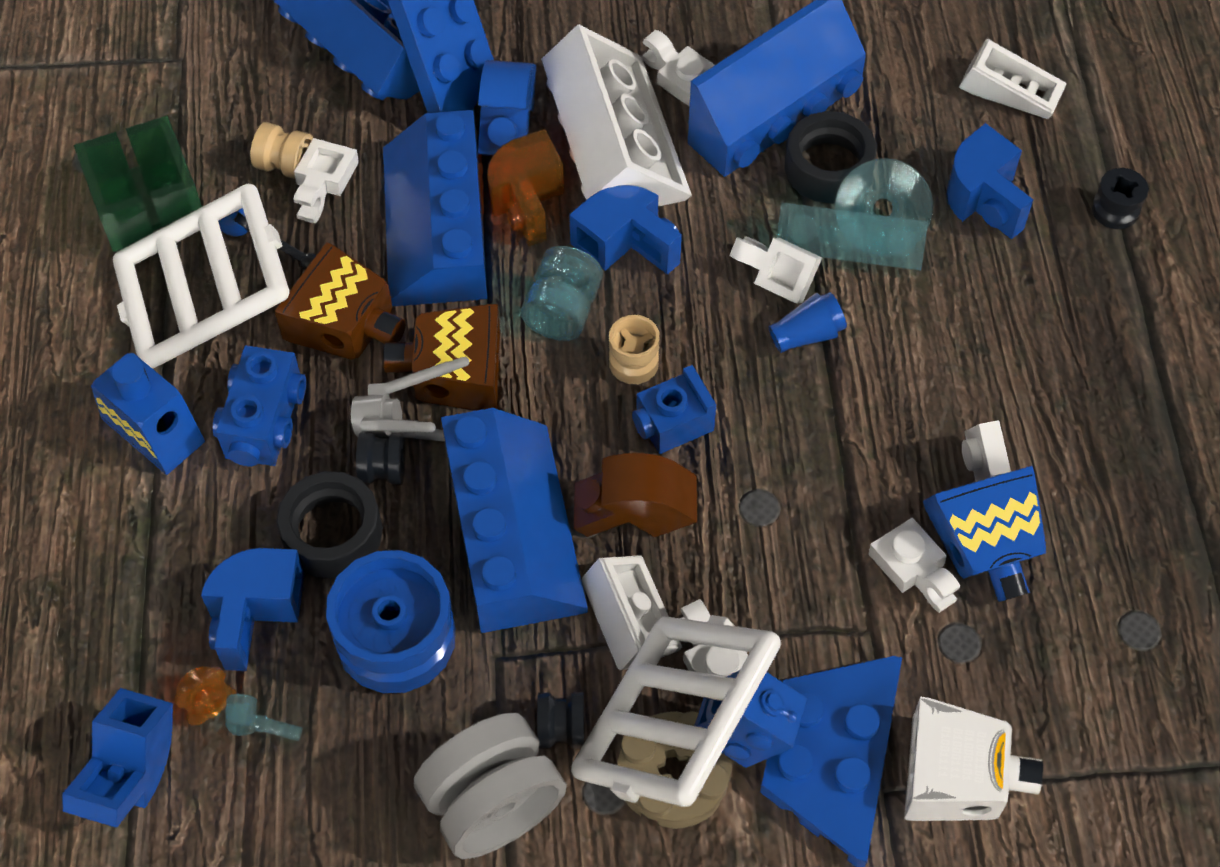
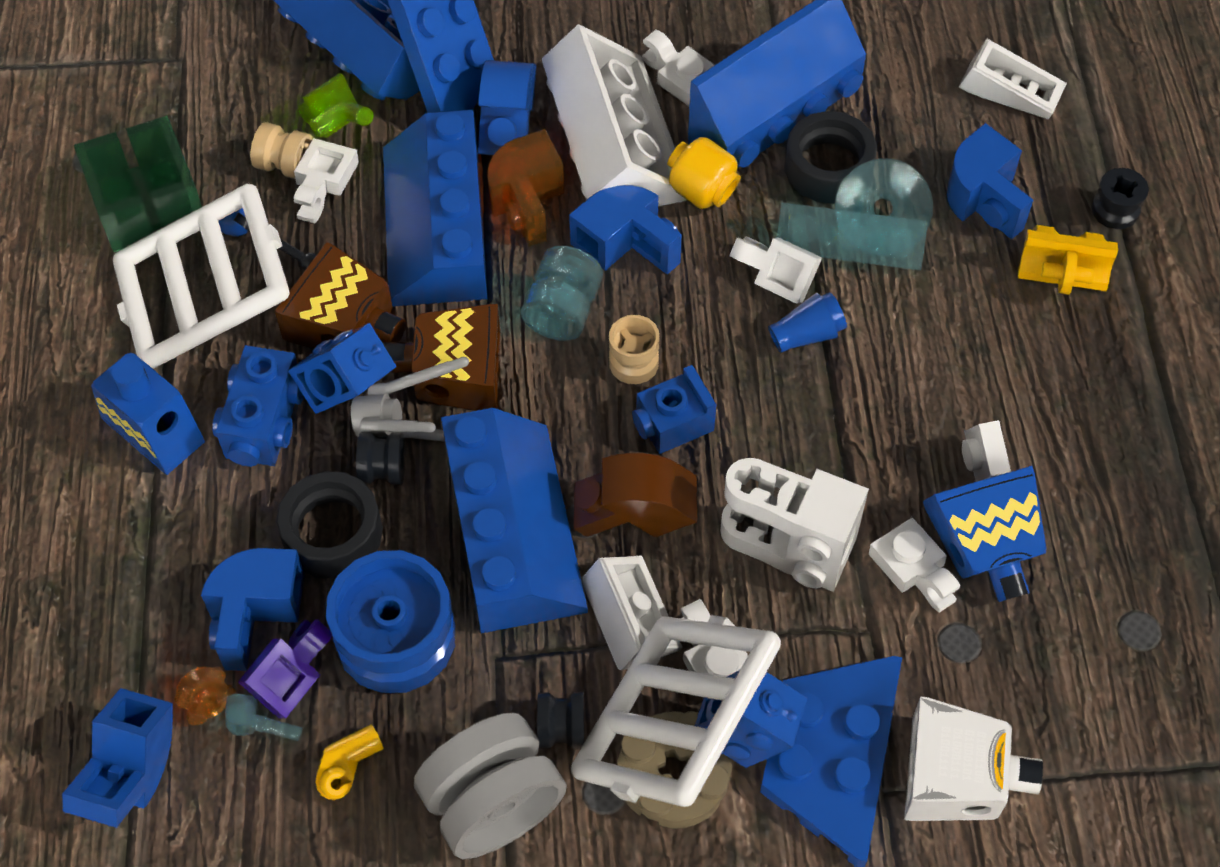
none -> dark purple plate [238,619,332,718]
none -> blue head [288,322,397,414]
none -> clear neon green arm [298,73,373,138]
none -> yellow arm [315,724,384,800]
none -> yellow head [667,137,741,209]
none -> white brick [720,458,869,592]
none -> yellow hips [1018,225,1118,295]

